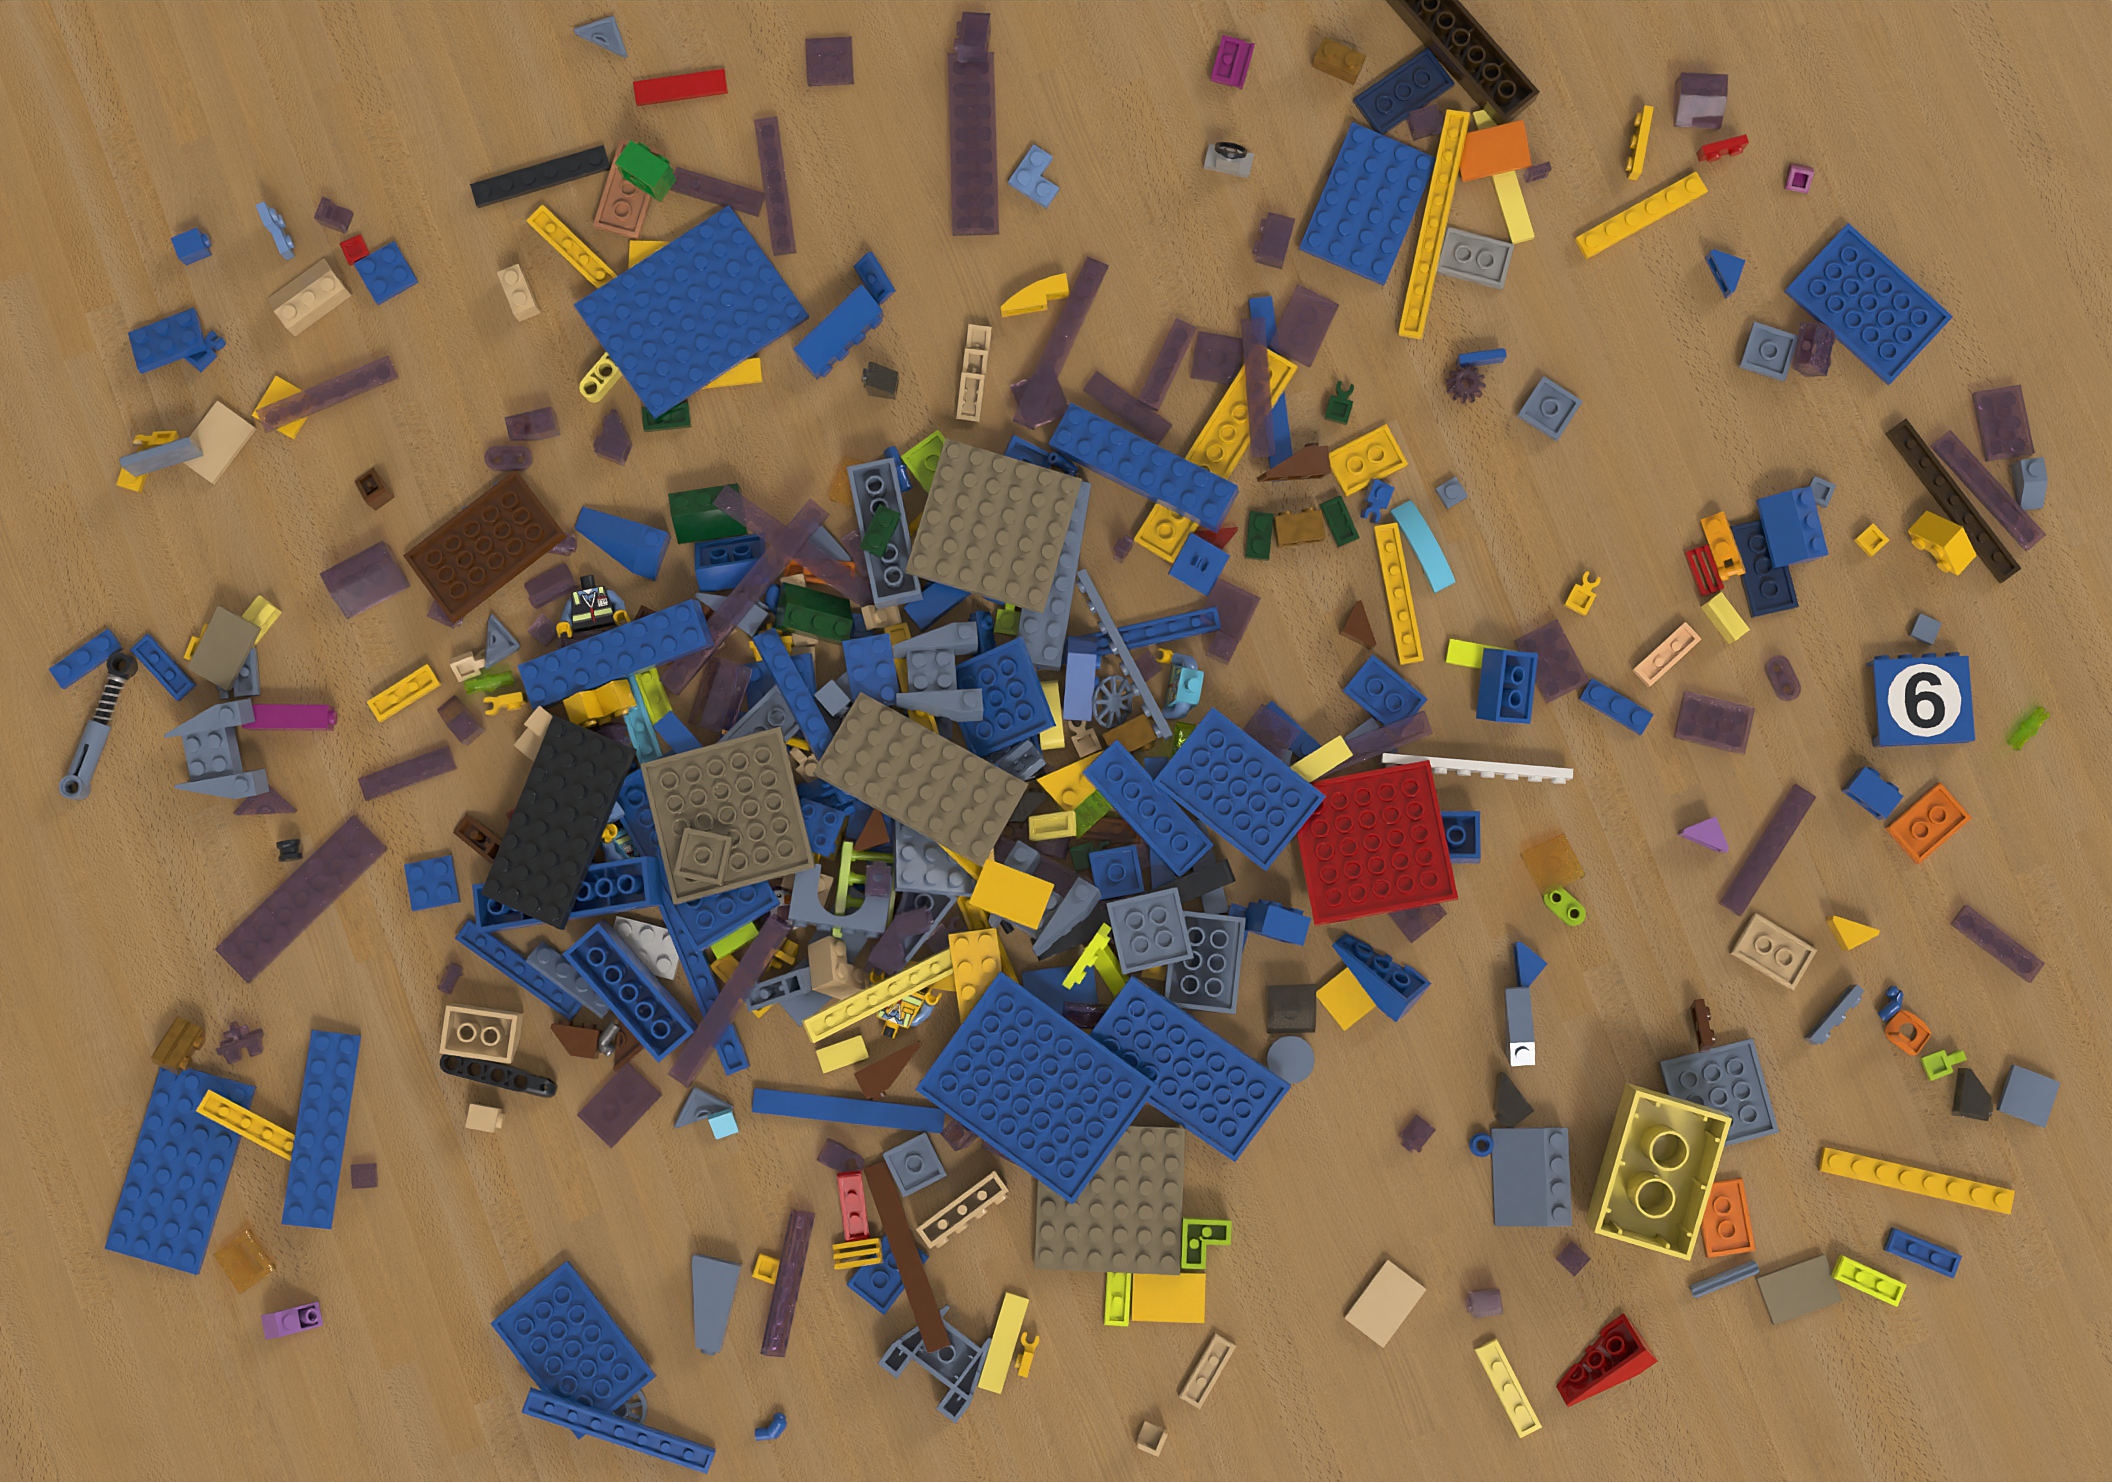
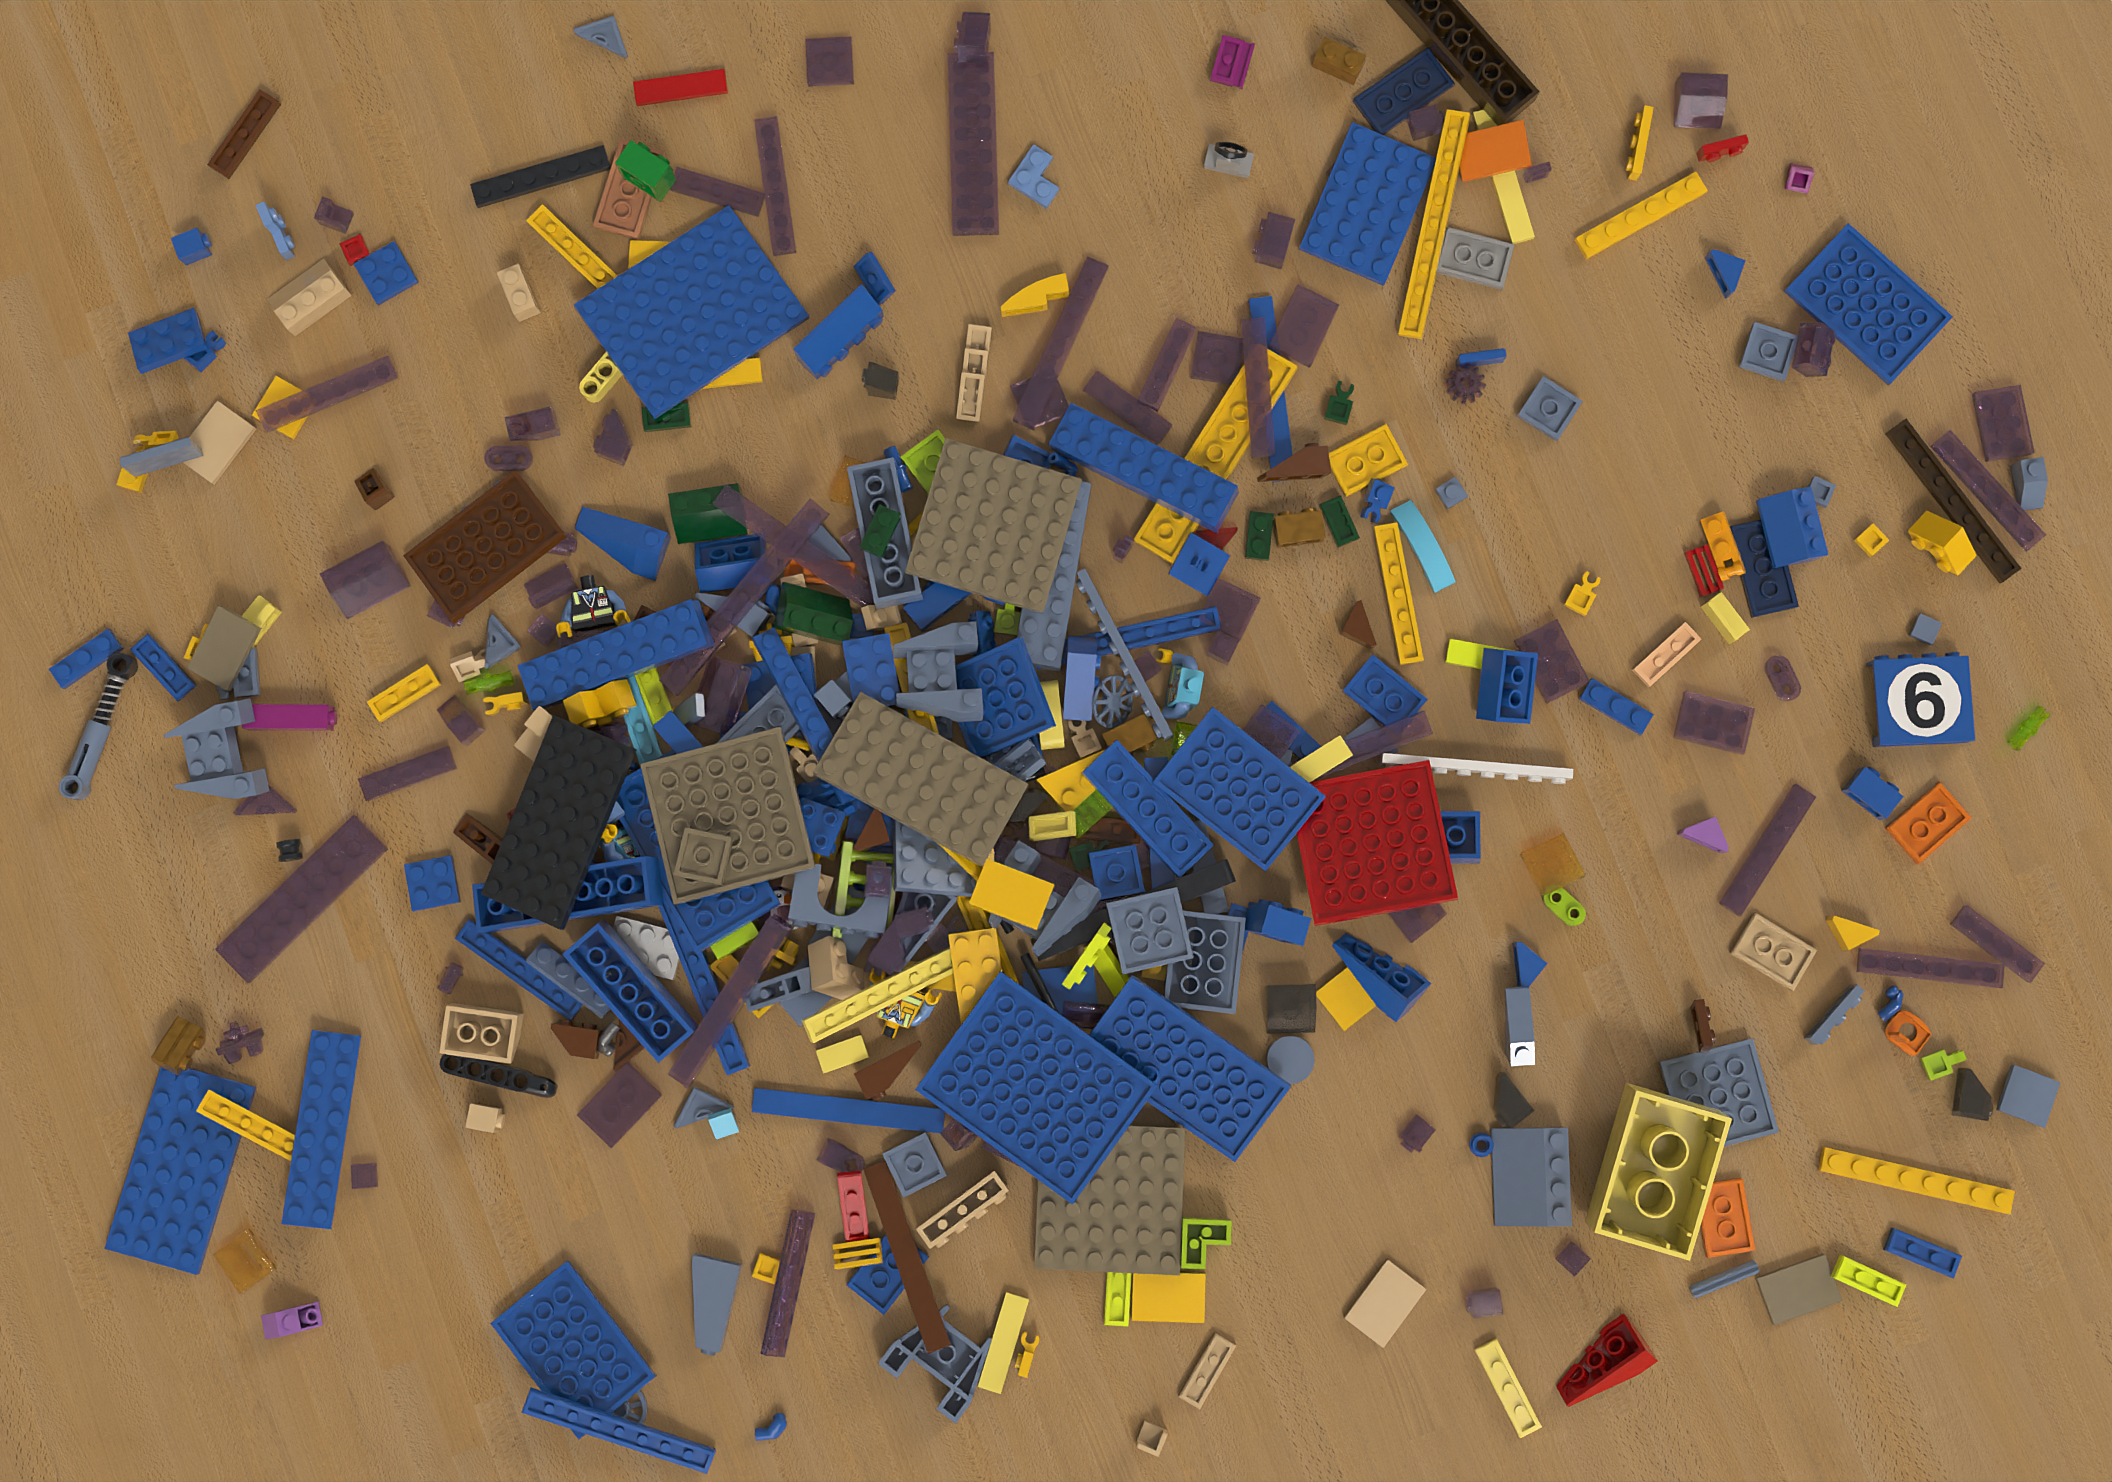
none -> reddish brown plate [207,89,281,179]
none -> sand blue tile [675,693,705,729]
none -> black bar [1021,952,1059,1013]
none -> plate [1856,948,2005,988]

